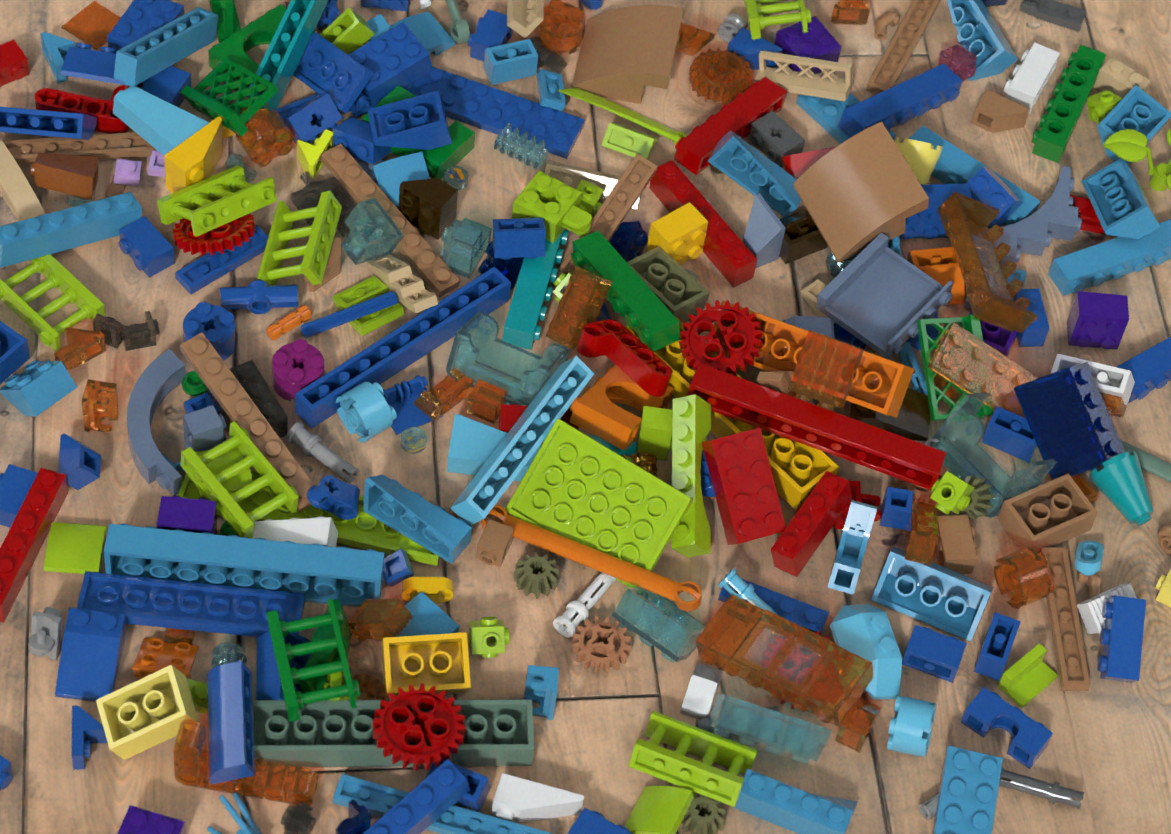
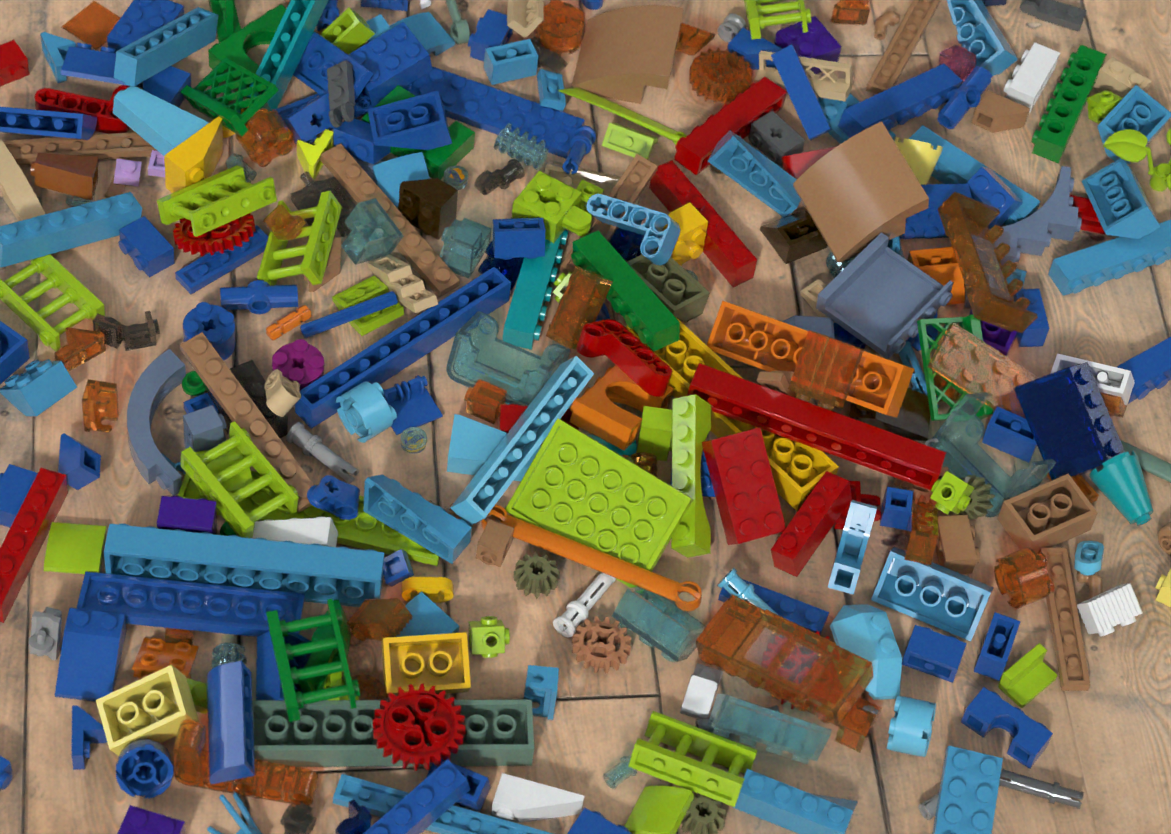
clear orange hinge [414,368,474,422] -> none
red gear [679,300,763,376] -> none
sand blue slope [743,193,785,268] -> none
dark purple brick [1067,291,1129,350] -> none
blue brick [1097,596,1146,683] -> none
none -> blue cylinder [116,739,174,799]
none -> clear orange bracket [263,205,306,240]
none -> tan piece [264,369,301,417]
none -> dark grey hinge [327,60,355,128]
none -> clear smoke connector [474,159,525,195]
none -> blue pin [563,125,596,175]
none -> dark azure beam [586,194,680,265]
none -> clear light blue pin [603,755,637,789]
none -> blue tile [771,45,832,140]
none -> blue piece [937,66,993,129]

